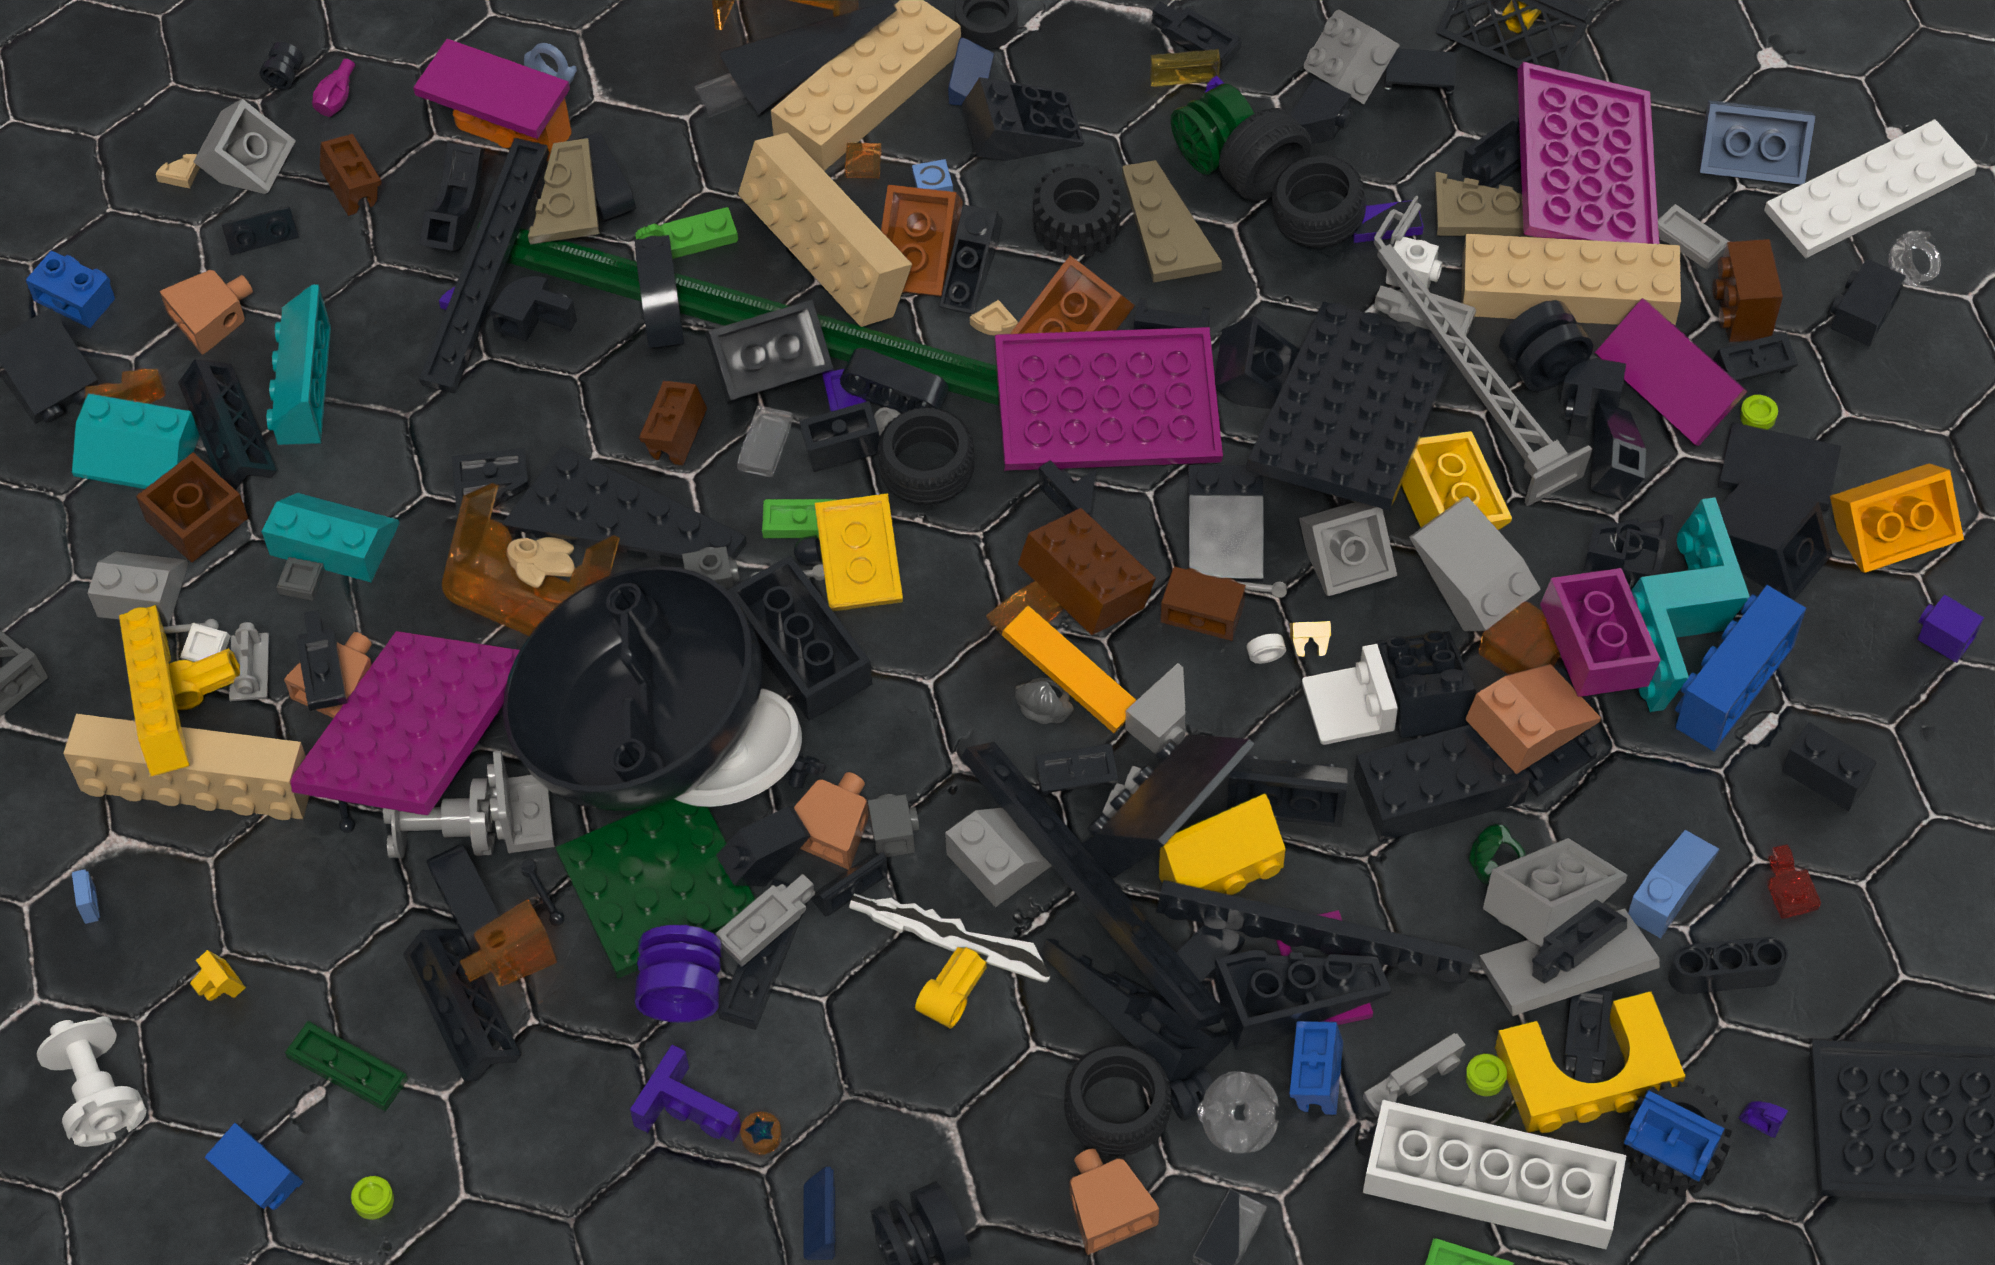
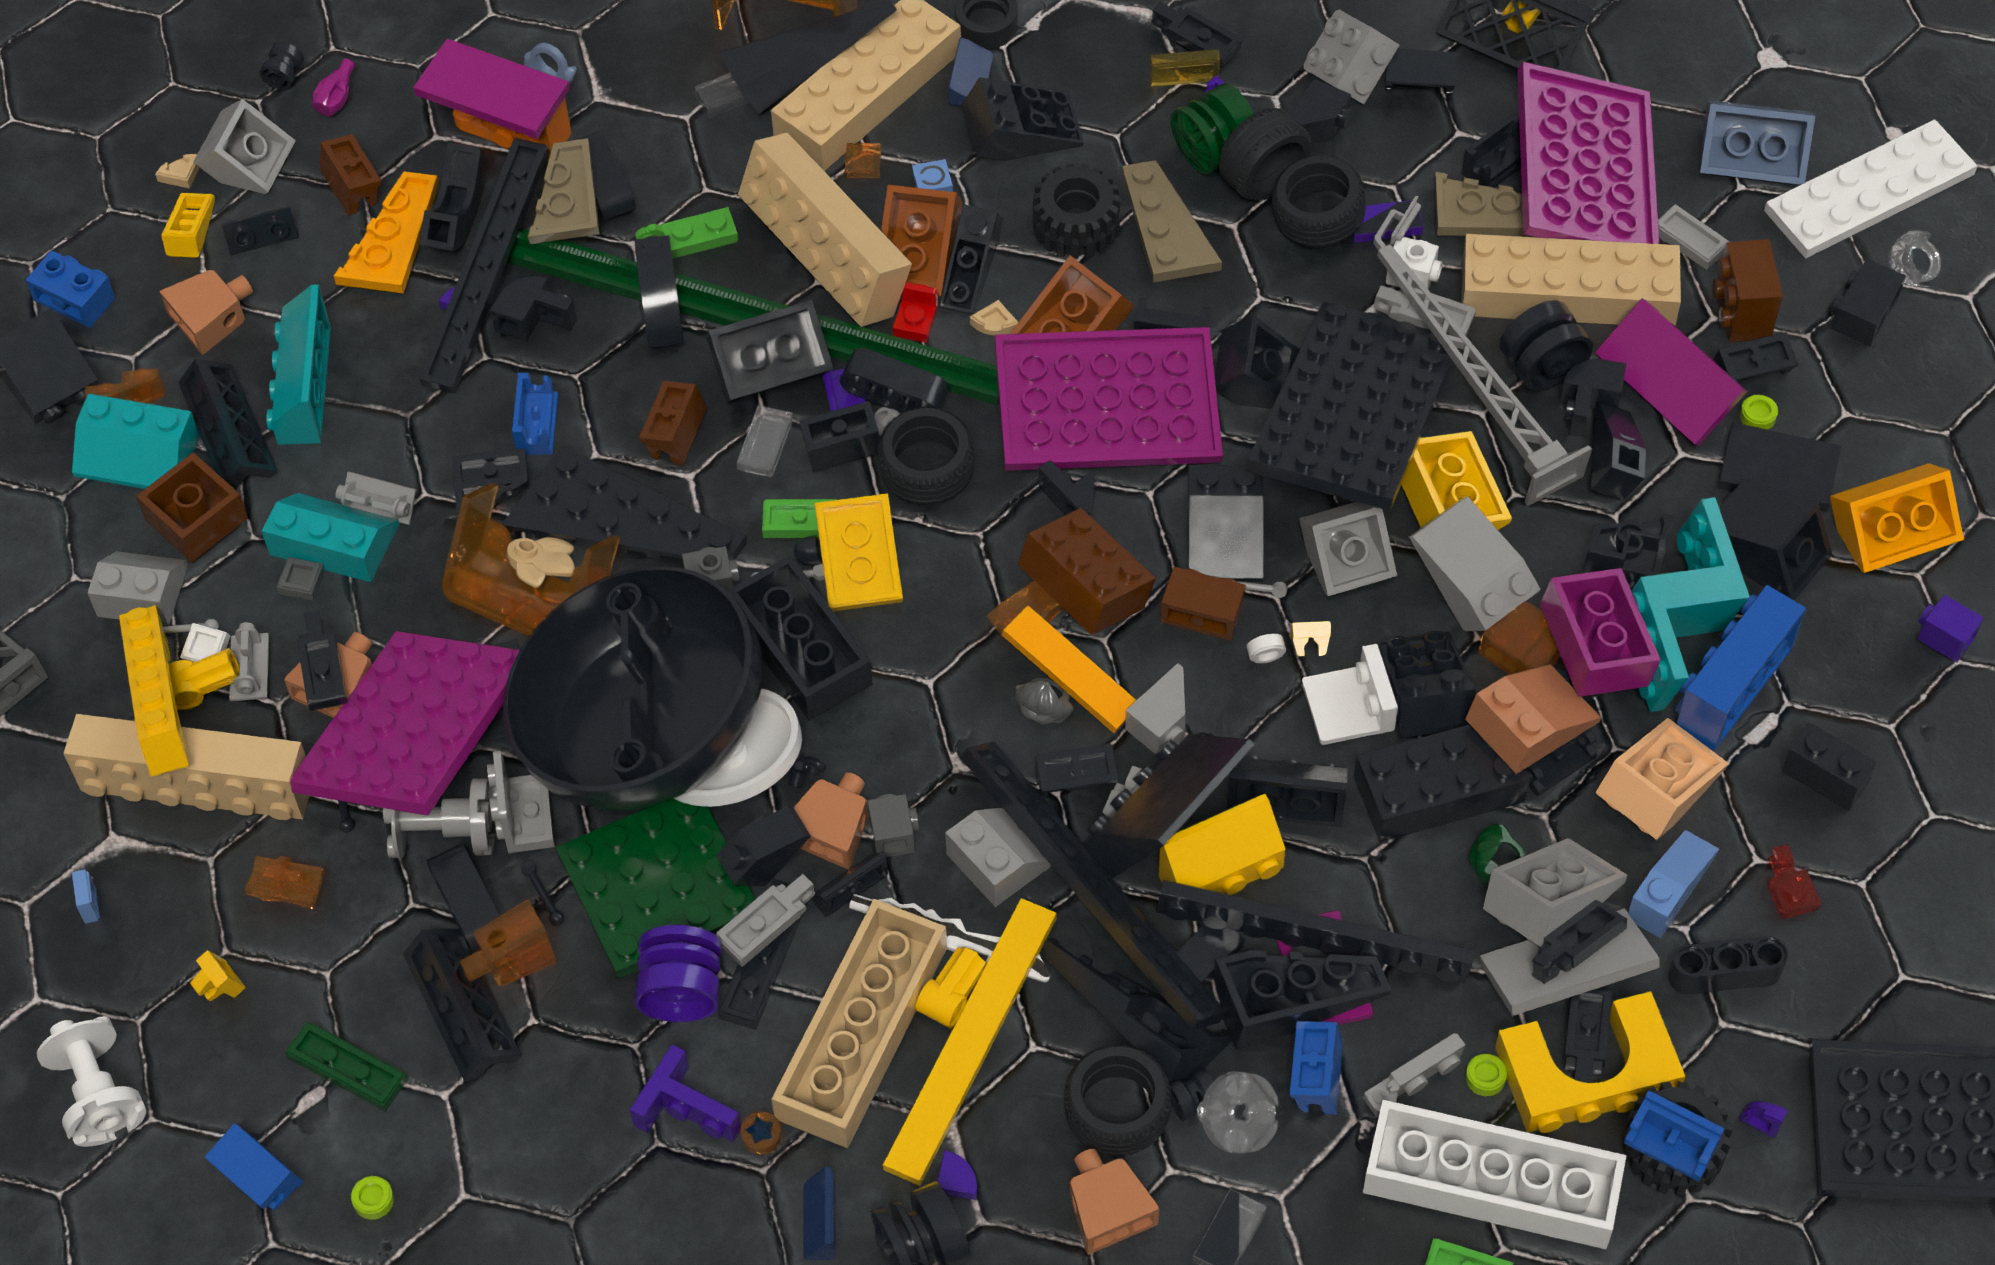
none -> yellow slope [161,193,215,258]
none -> clear orange hips [244,856,325,909]
none -> light orange wing [334,171,439,294]
none -> light grey hinge [336,471,416,525]
none -> blue hinge [512,373,559,455]
none -> tan brick [771,899,947,1148]
none -> yellow tile [883,898,1057,1186]
none -> red bracket [893,282,938,343]
none -> dark purple tile [937,1150,977,1200]
none -> light nougat slope [1596,718,1729,840]

